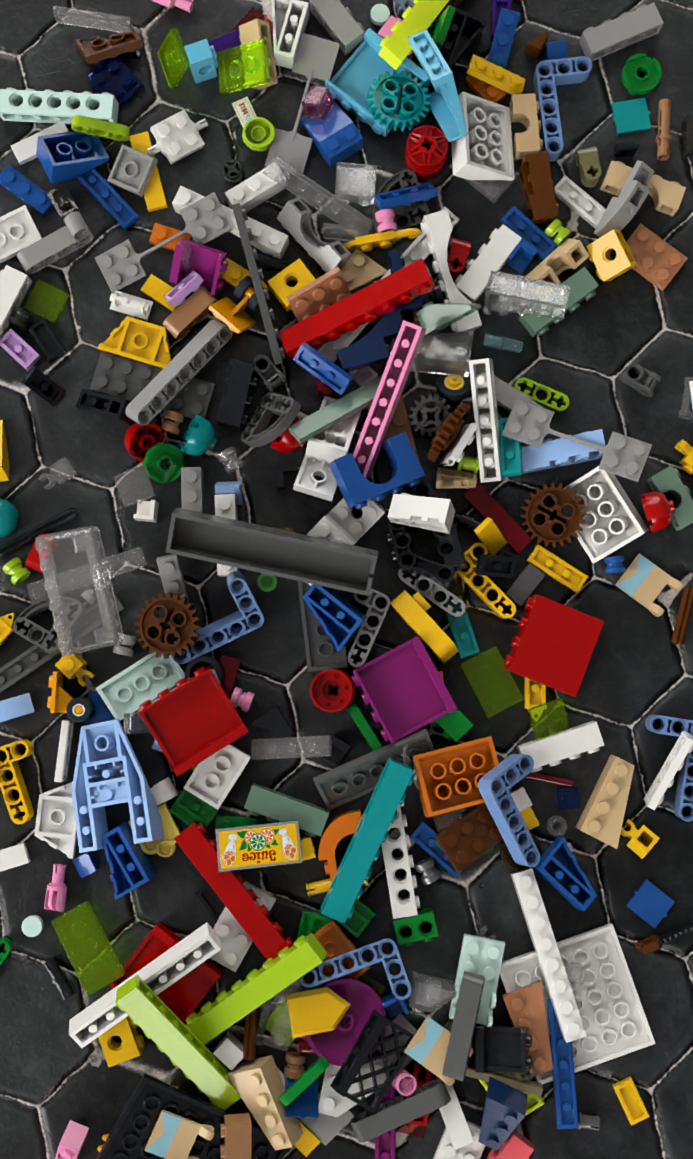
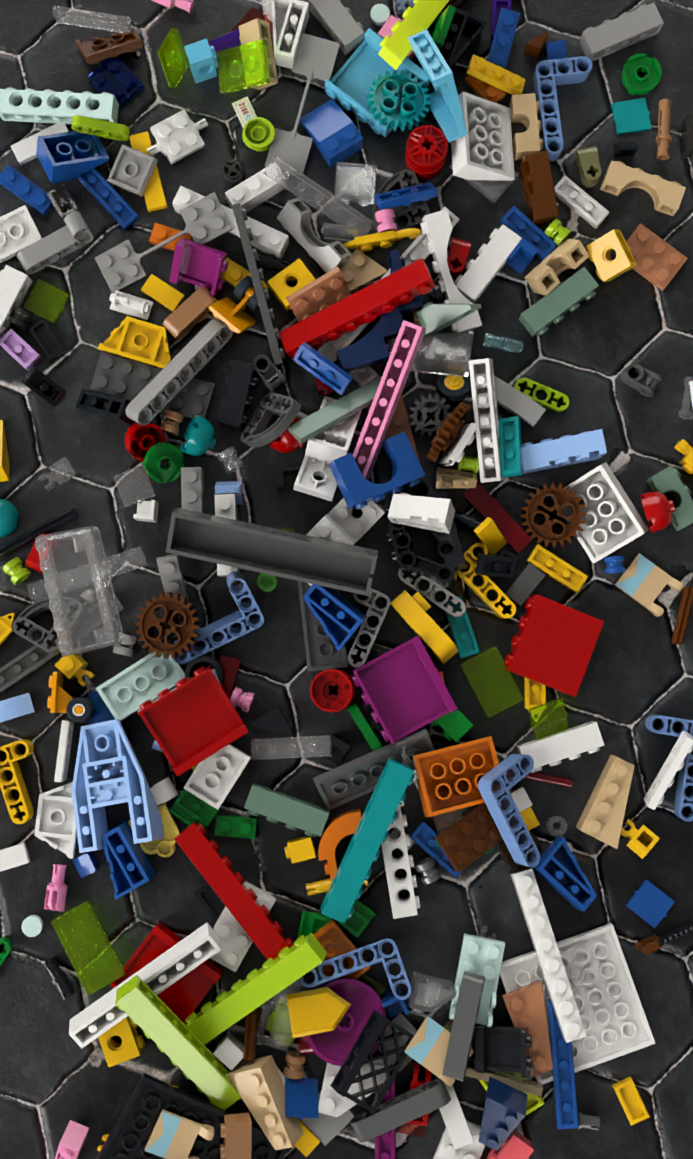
clear tile [124,712,150,734] -> none
lavender plate [164,271,204,307] -> none
tile [215,820,302,872] -> none
green beam [278,1055,330,1107] -> none
clear pink brick [301,86,333,120] -> none
bright pink wheel [391,1068,417,1096] -> none
green brick [392,907,438,947] -> none
clear wedge [483,270,571,318] -> none
light grey hinge [502,399,652,482] -> none
clear blue plate [557,787,580,809] -> none
light grey slope [594,160,654,238] -> none

